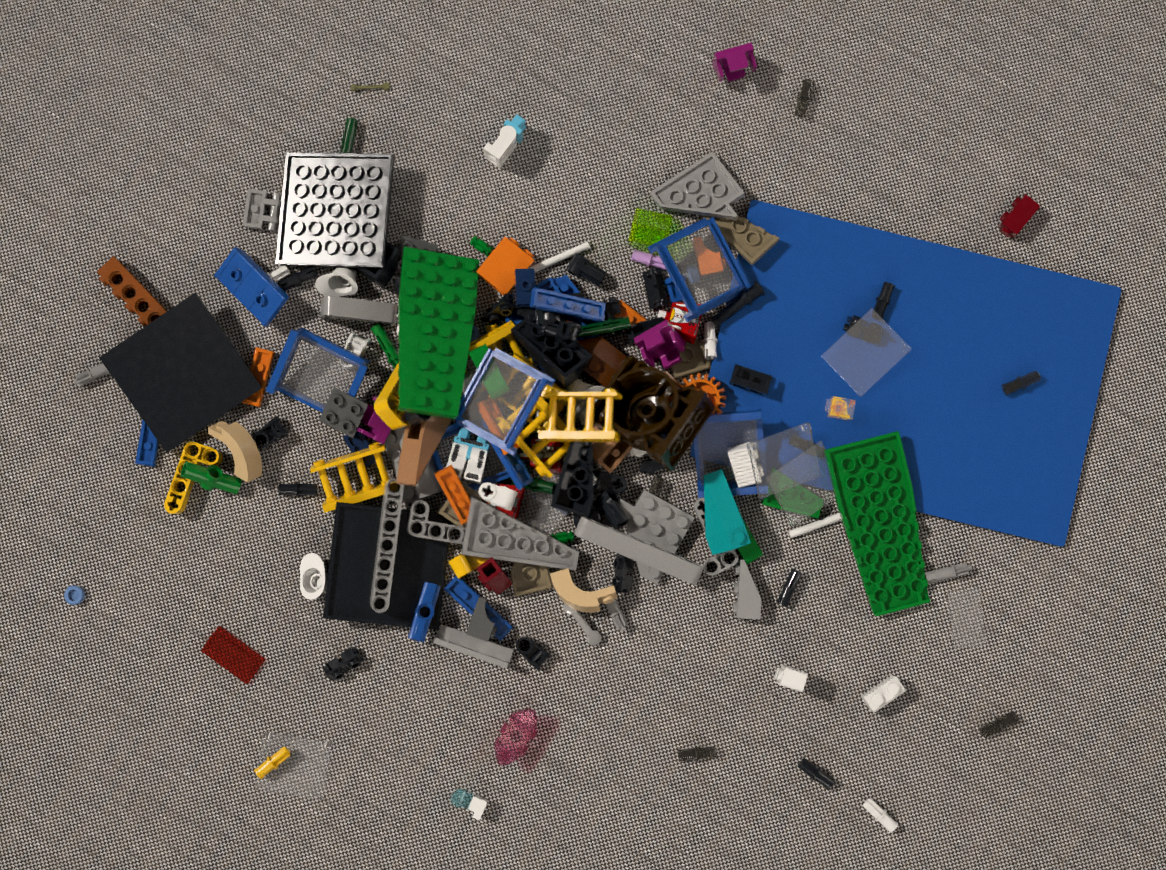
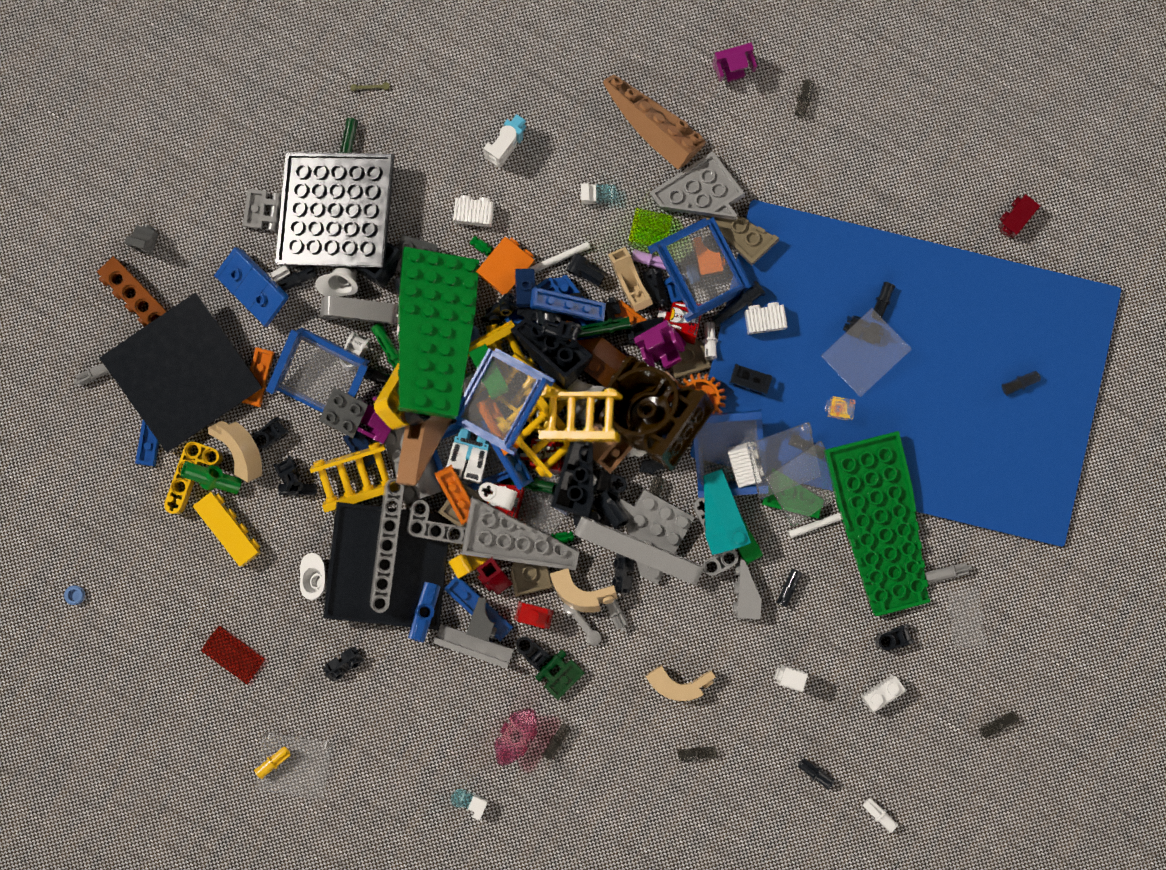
none -> dark grey arch [125,224,159,255]
none -> yellow brick [193,492,261,567]
none -> black connector [273,455,303,494]
none -> black axle [364,368,391,385]
none -> white brick [453,195,494,227]
none -> red torso [514,601,554,629]
none -> dark green plate [535,650,585,700]
none -> clear smoke axle [542,723,571,761]
none -> leg [581,183,616,204]
none -> medium nougat wedge [603,75,707,170]
none -> tan arch [608,247,653,312]
none -> tan arch [645,665,716,701]
none -> white brick [745,302,787,335]
none -> black piece [874,624,914,650]

